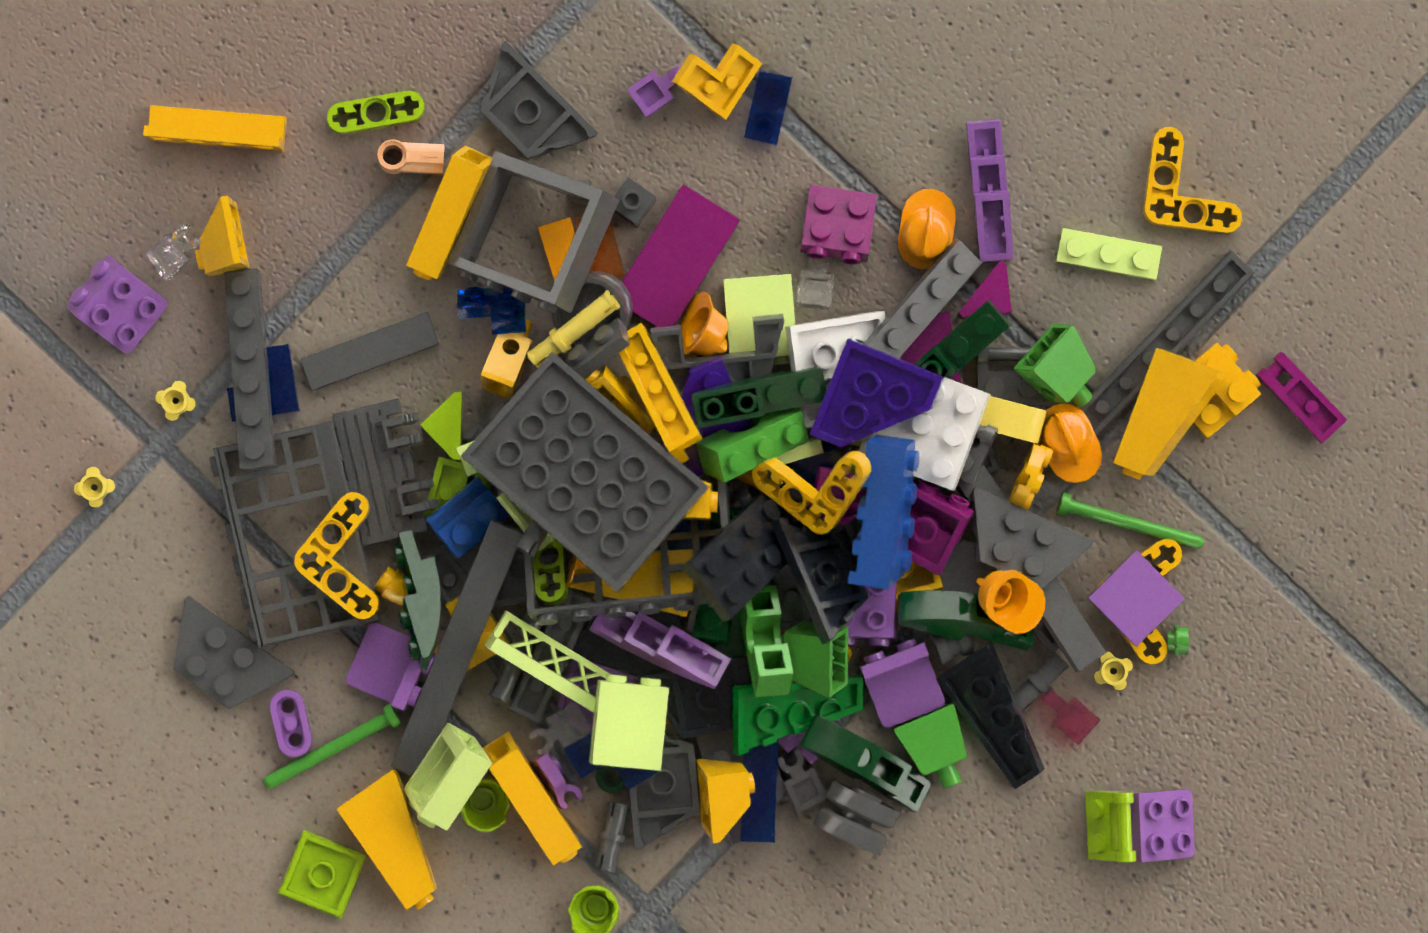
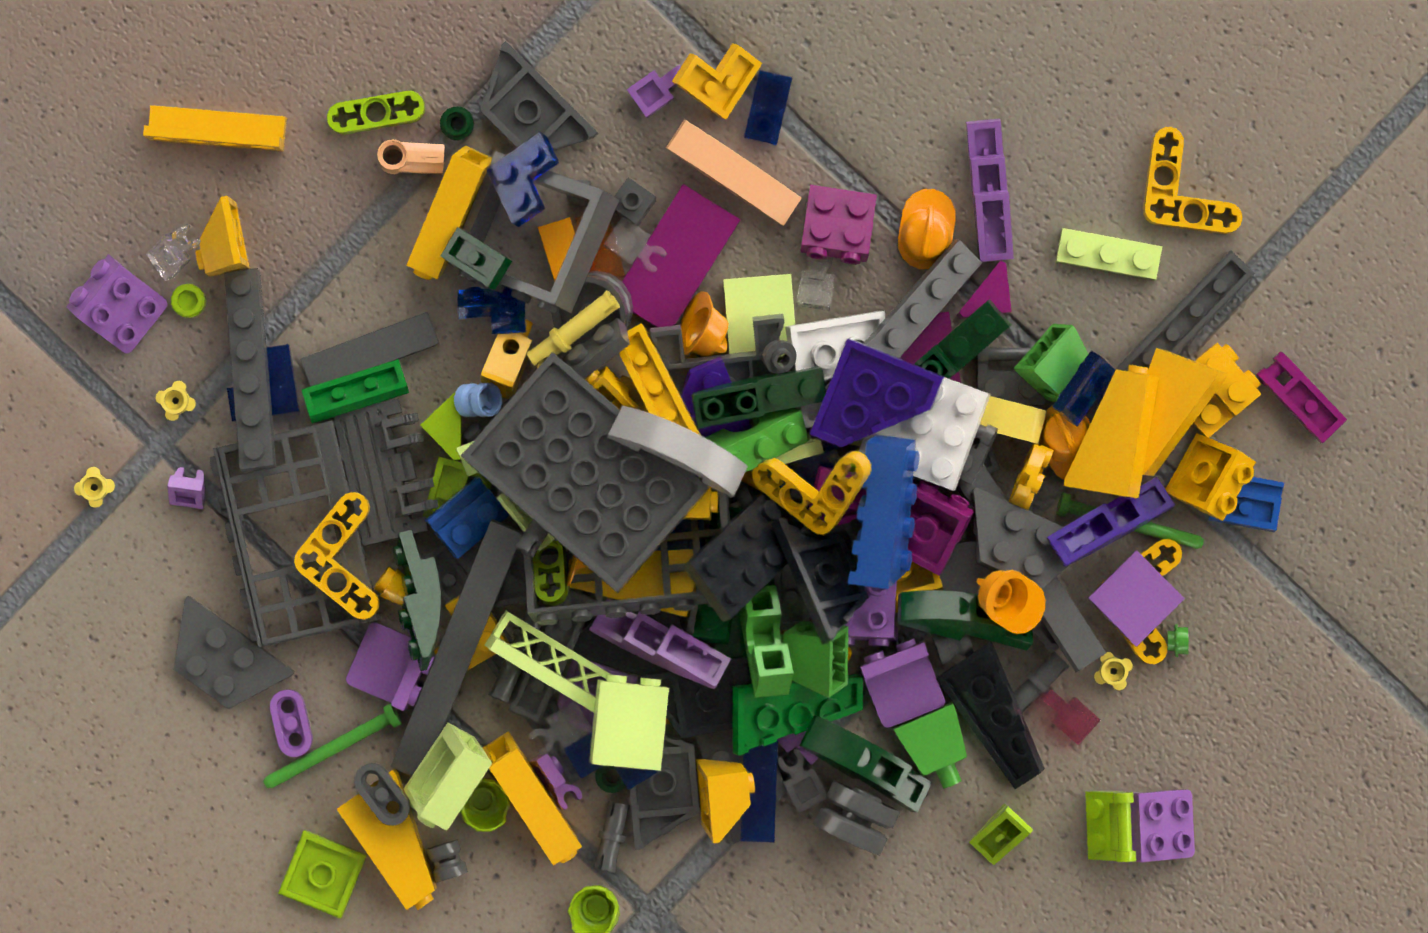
none -> medium lavender tile [167,467,206,509]
none -> lime tile [171,284,206,318]
none -> green plate [301,359,409,424]
none -> dark grey plate [354,763,410,825]
none -> dark grey wheel [426,840,468,883]
none -> dark green plate [440,106,474,141]
none -> plate [440,227,512,290]
none -> light blue wheel [454,383,502,417]
none -> clear blue plate [486,132,560,227]
none -> clear plate [603,216,667,272]
none -> light grey slope [607,406,748,498]
none -> light nougat slope [666,120,802,226]
none -> dark grey plate [763,340,797,374]
none -> lime slope [969,803,1033,865]
none -> dark purple slope [1046,477,1175,567]
none -> clear blue plate [1053,351,1115,427]
none -> yellow slope [1063,365,1159,498]
none -> yellow plate [1165,433,1256,521]
none -> blue plate [1208,477,1284,532]

